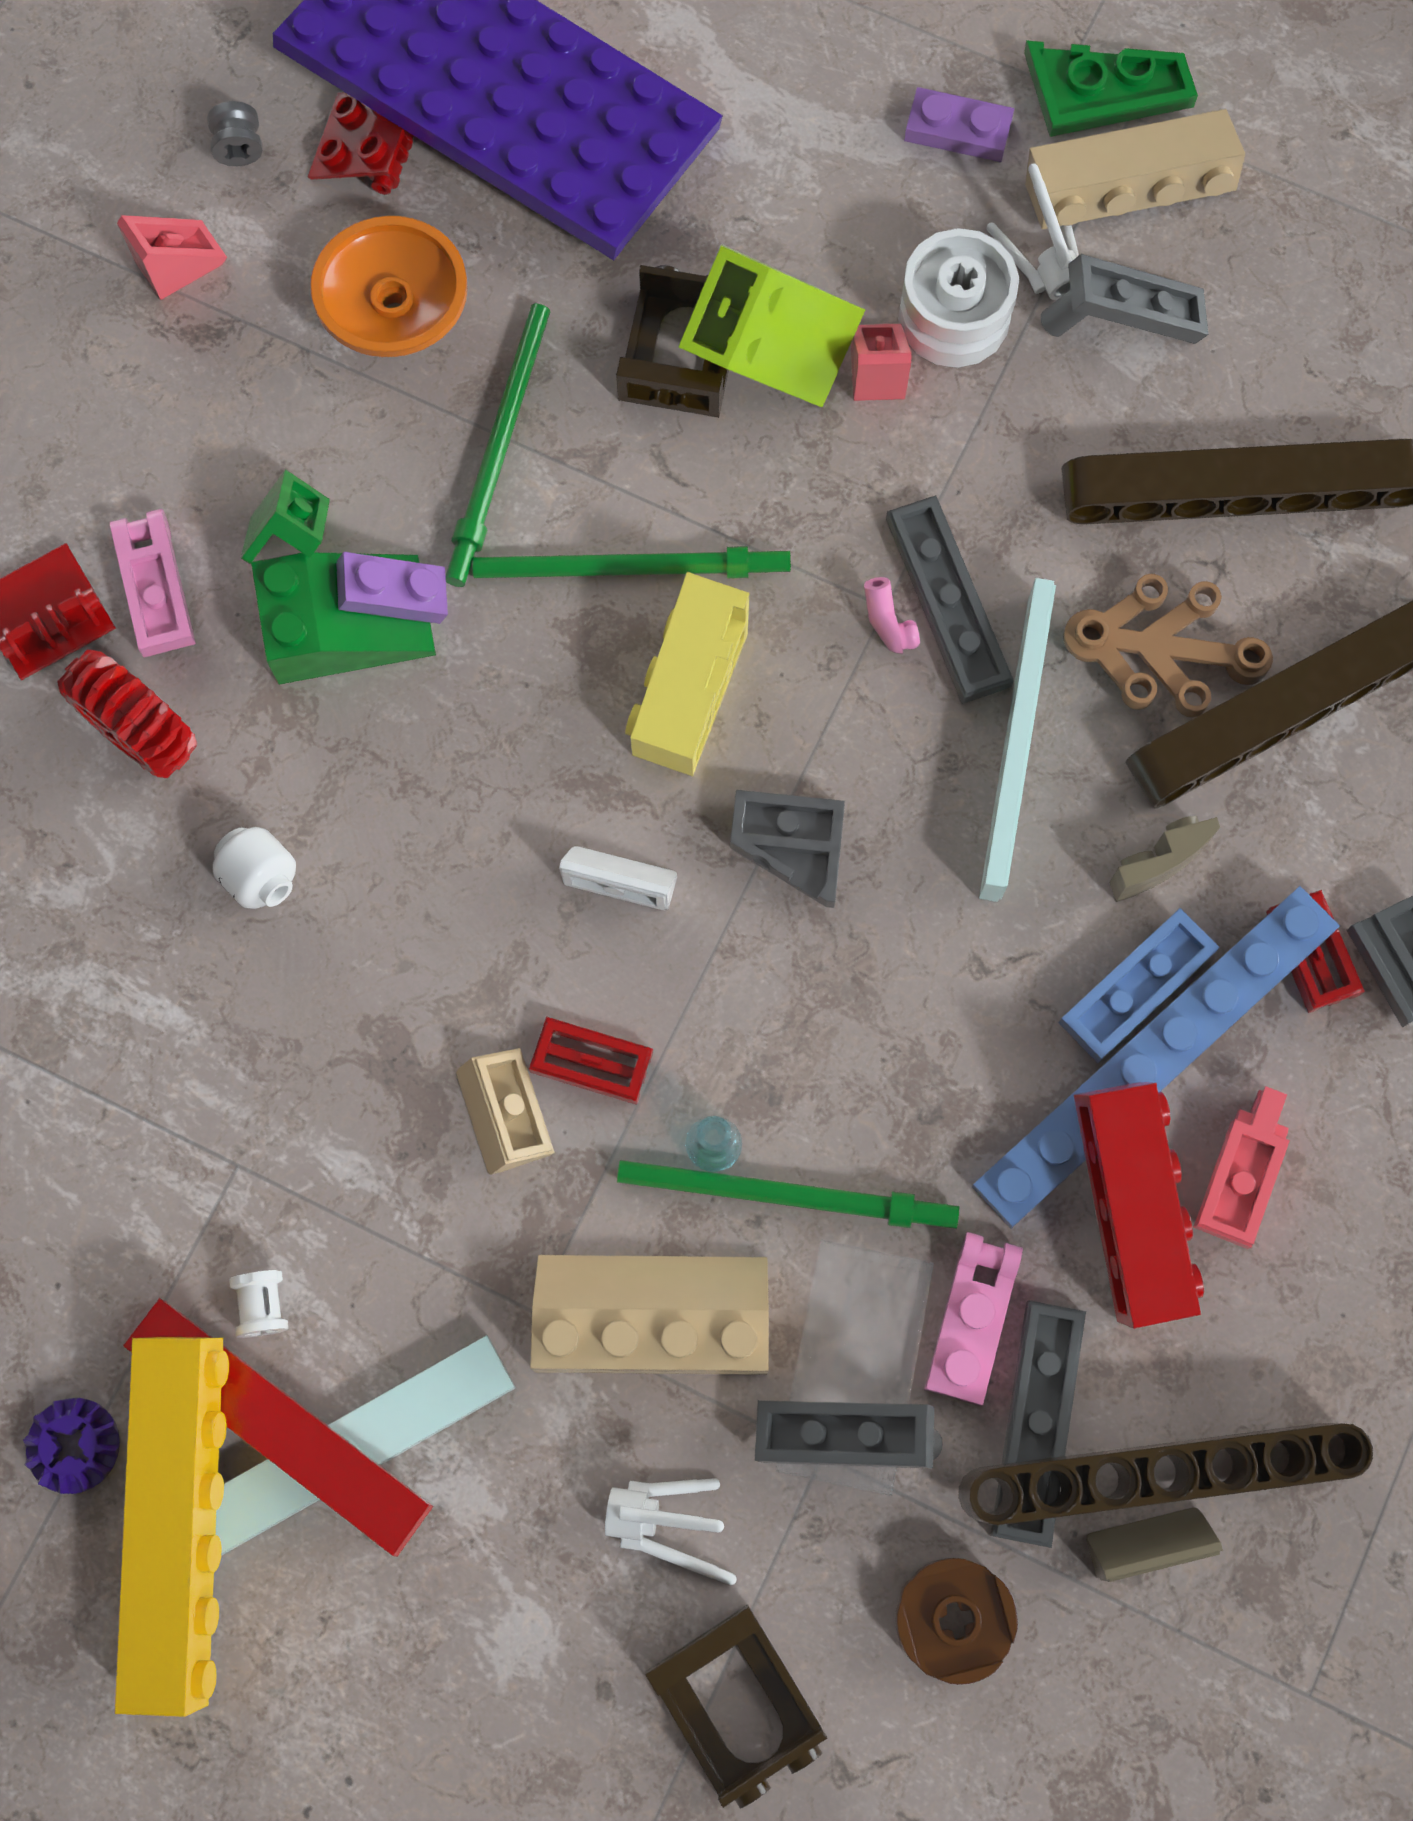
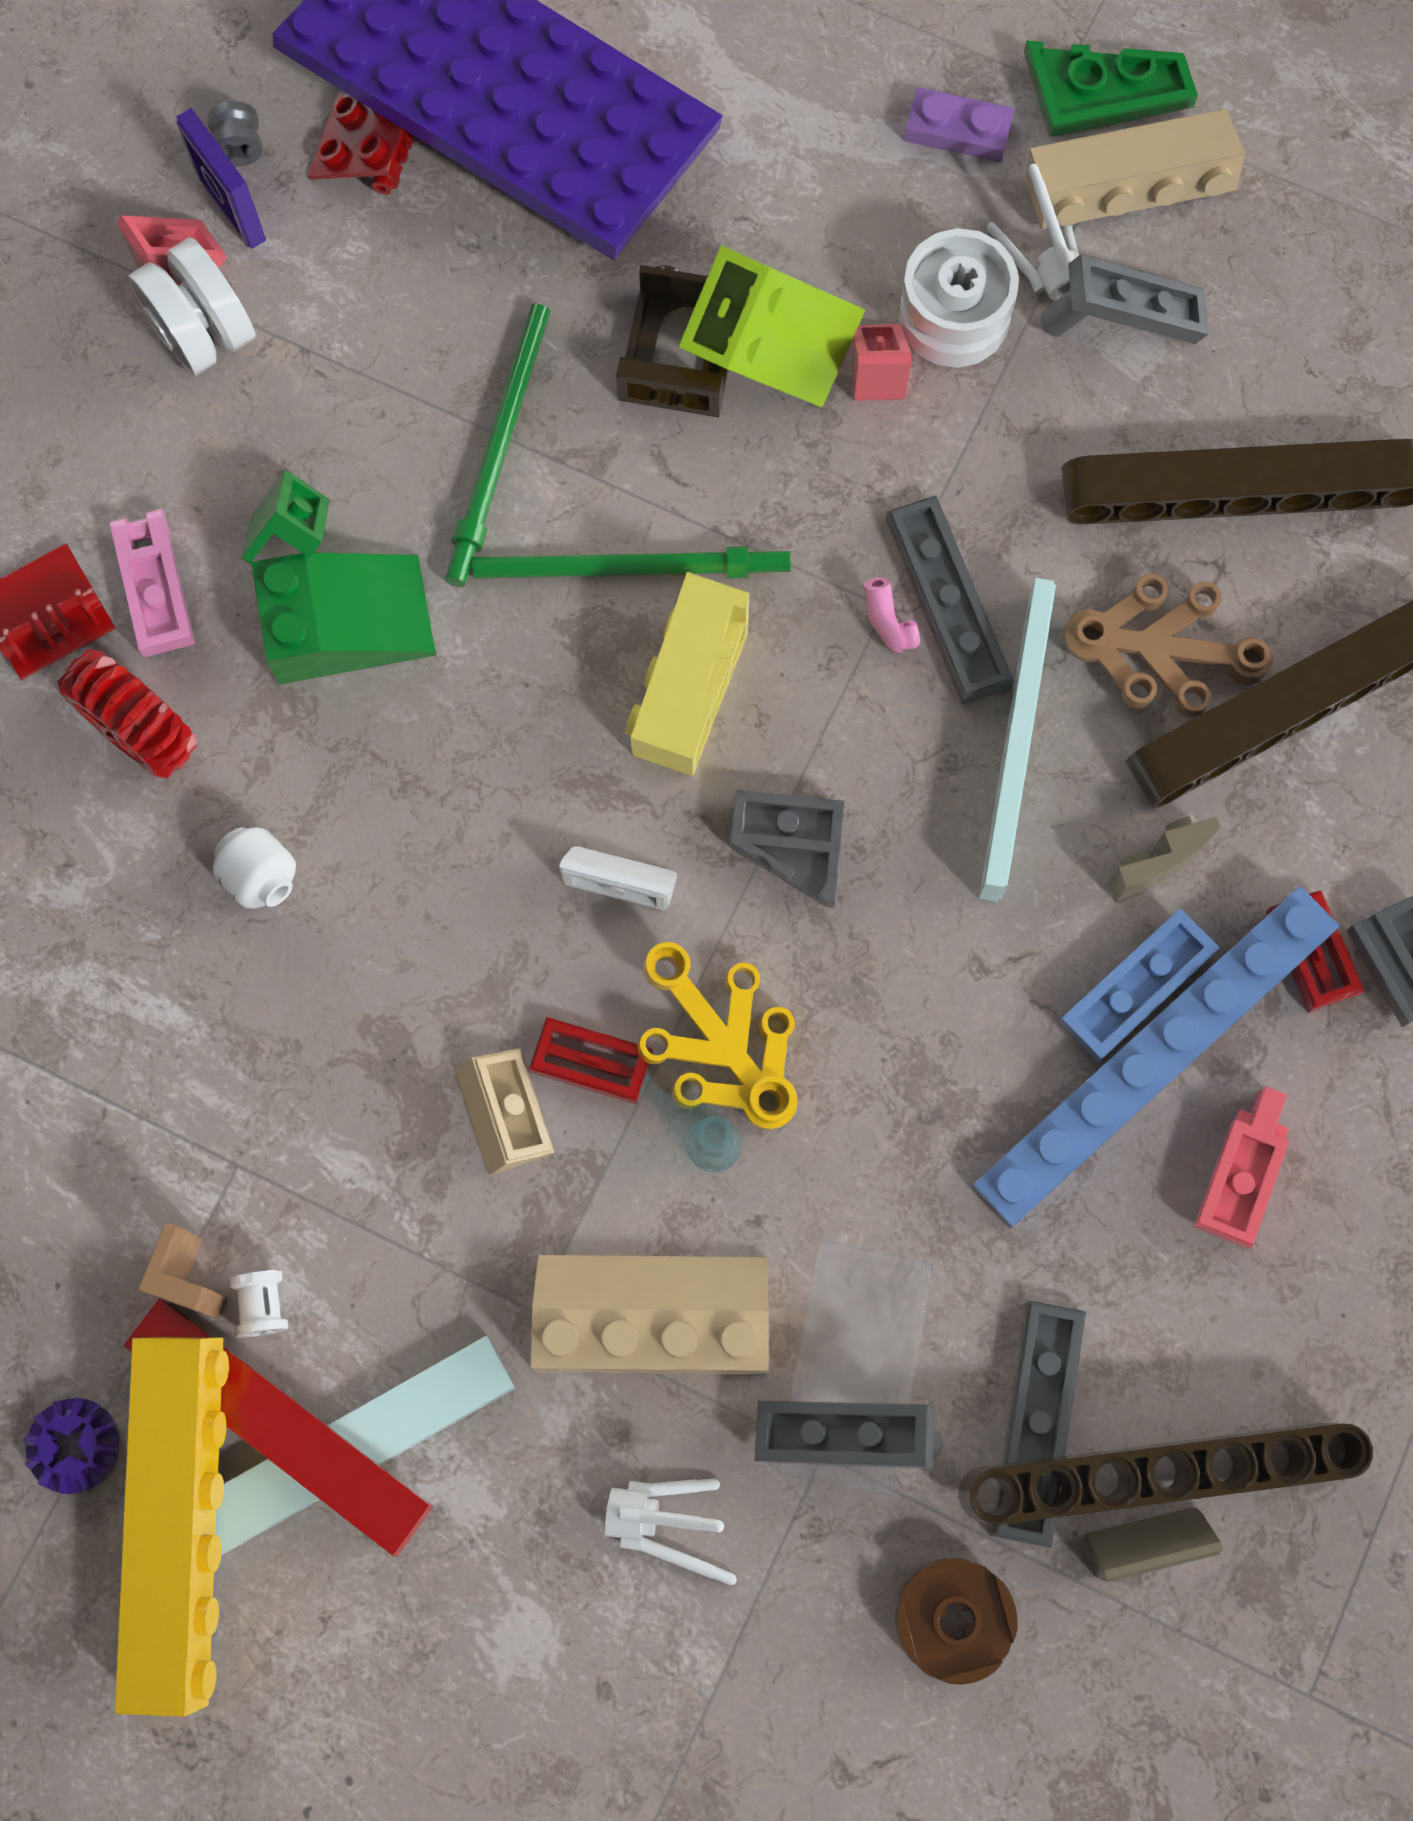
orange dish [311,216,468,357] -> none
medium lavender plate [336,552,448,624] -> none
green bar [617,1160,960,1229] -> none
dark brown panel [645,1604,827,1809] -> none
bright pink plate [924,1232,1023,1406] -> none
red brick [1074,1082,1204,1329] -> none
none -> white wheel [127,237,256,377]
none -> medium nougat panel [138,1222,228,1319]
none -> dark purple tile [175,108,266,249]
none -> yellow plant [637,942,798,1130]

